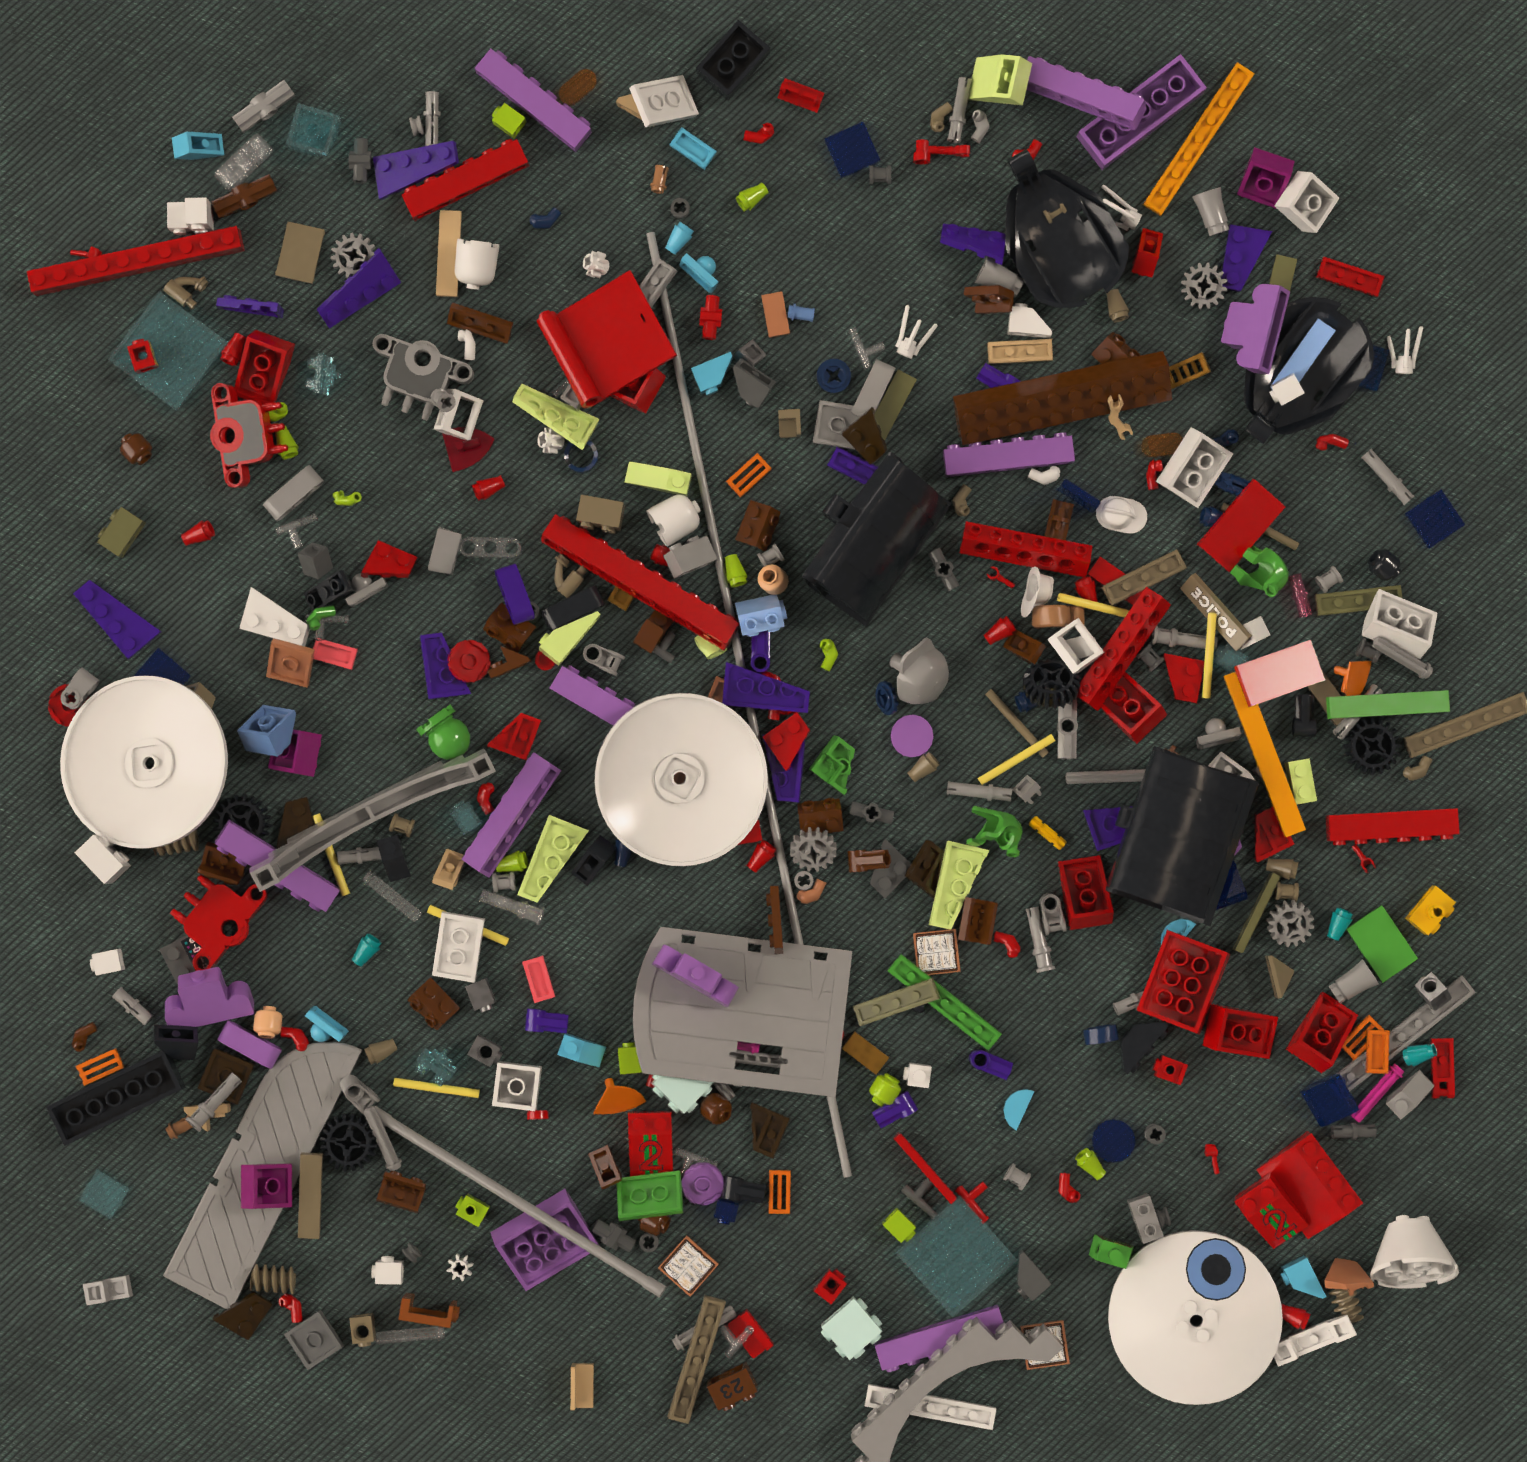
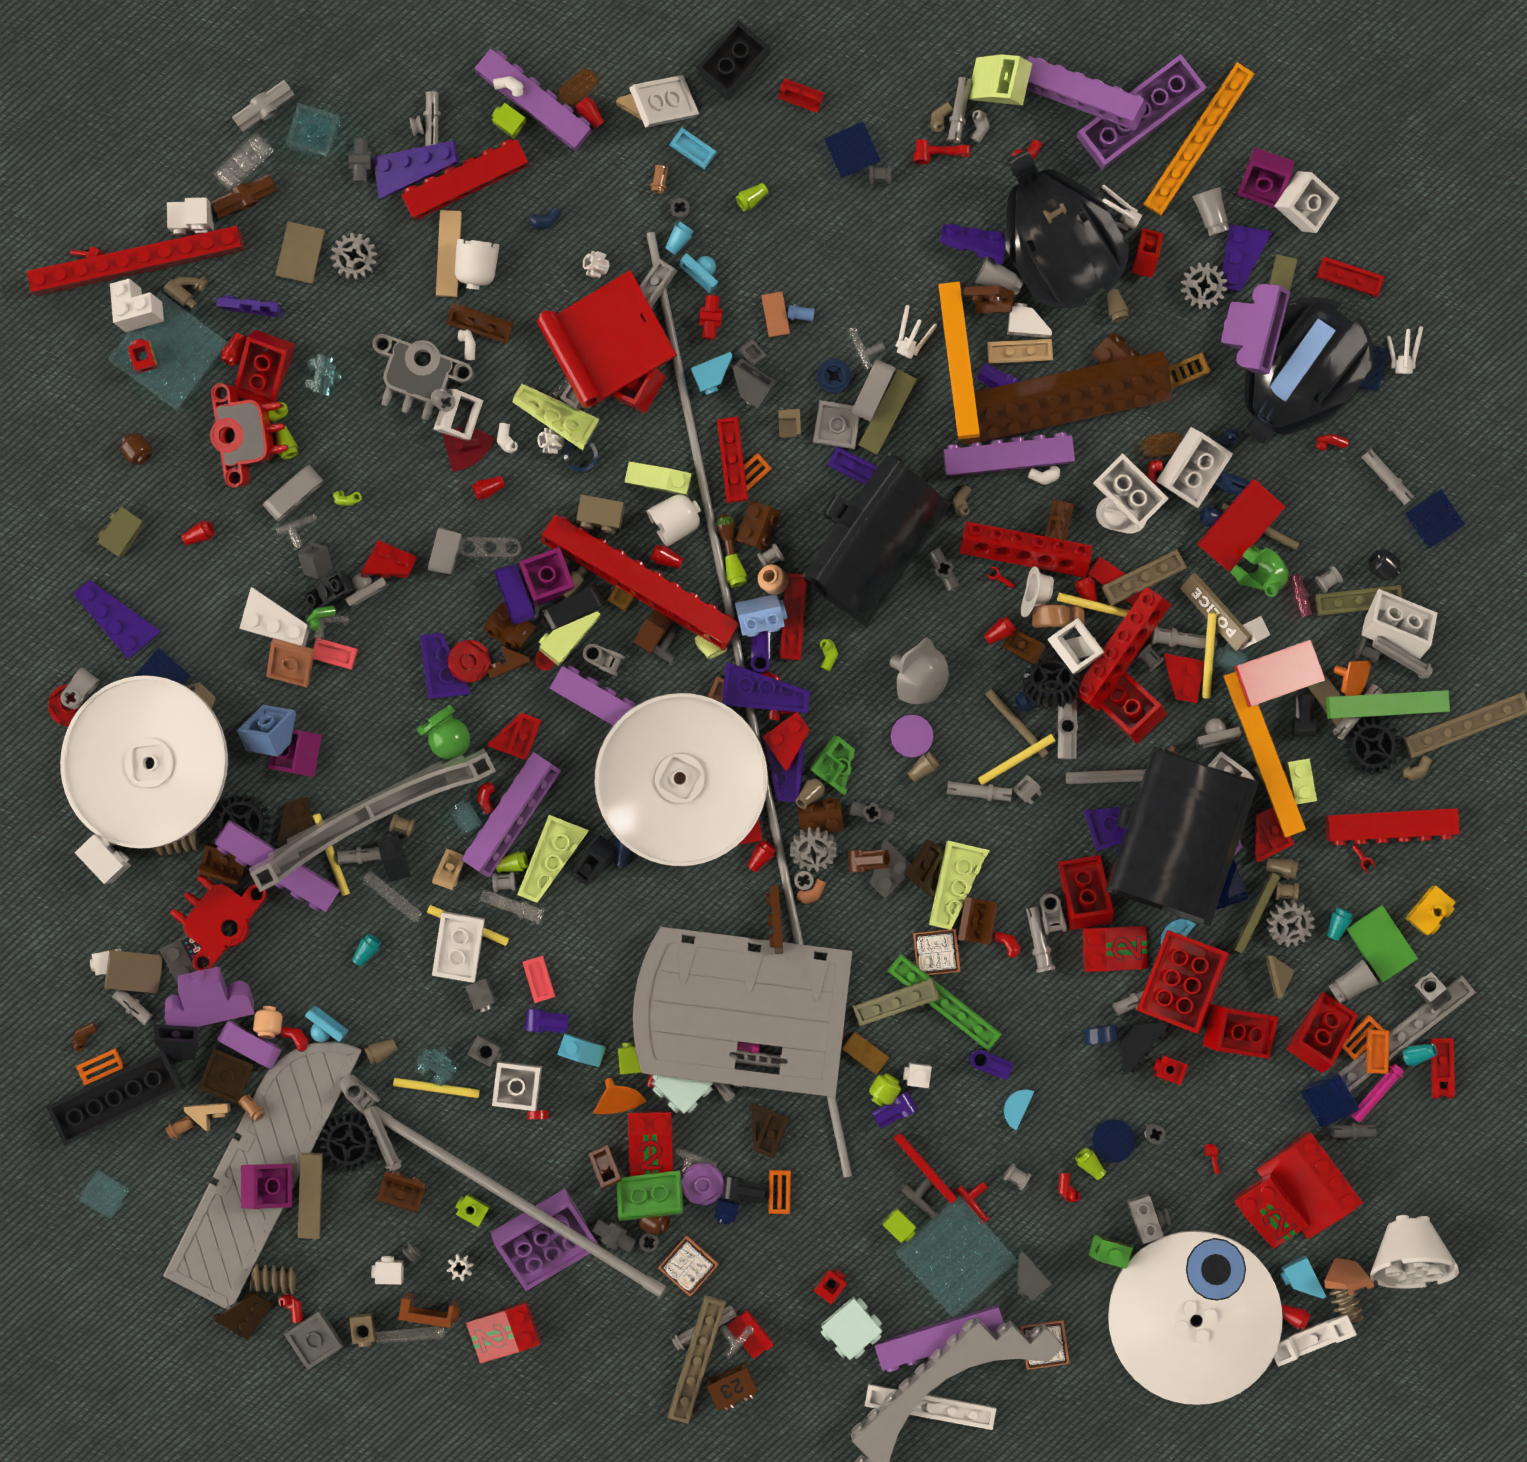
light grey slope [83,1275,133,1305] -> none
medium azure slope [172,132,224,160] -> none
light grey pin [185,1072,242,1132] -> none
dark purple wing [317,248,401,328] -> none
reddish brown bracket [408,977,460,1030] -> none
tan panel [570,1363,594,1410] -> none
medium lavender brick [652,944,739,1008] -> none
light grey brick [663,535,718,579] -> none
reddish brown head [700,1093,732,1125] -> none
red arm [743,123,774,144] -> none
dark brown wing [842,407,887,465] -> none
dark blue gear [876,681,899,715] -> none
bright green piece [966,806,1022,857] -> none
yellow axle [1029,816,1067,850] -> none
clear blue tile [1057,479,1101,513] -> none
tan piece [1108,394,1133,440] -> none
white brick [1269,373,1304,406] -> none
light grey slope [1386,1069,1434,1120] -> none
none -> dark tan piece [104,949,163,994]
none -> white brick [110,279,164,332]
none -> medium nougat pin [238,1094,265,1122]
none -> red slope [466,1300,541,1363]
none -> white arm [493,76,523,97]
none -> white arm [497,423,518,453]
none -> magenta slope [519,547,575,607]
none -> red cone [574,96,604,129]
none -> reddish brown piece [716,514,735,556]
none -> red tile [717,416,749,504]
none -> red tile [779,573,807,660]
none -> dark tan cone [795,779,825,809]
none -> light orange tile [938,282,980,439]
none -> red slope [1081,926,1148,972]
none -> white slope [1093,453,1169,528]

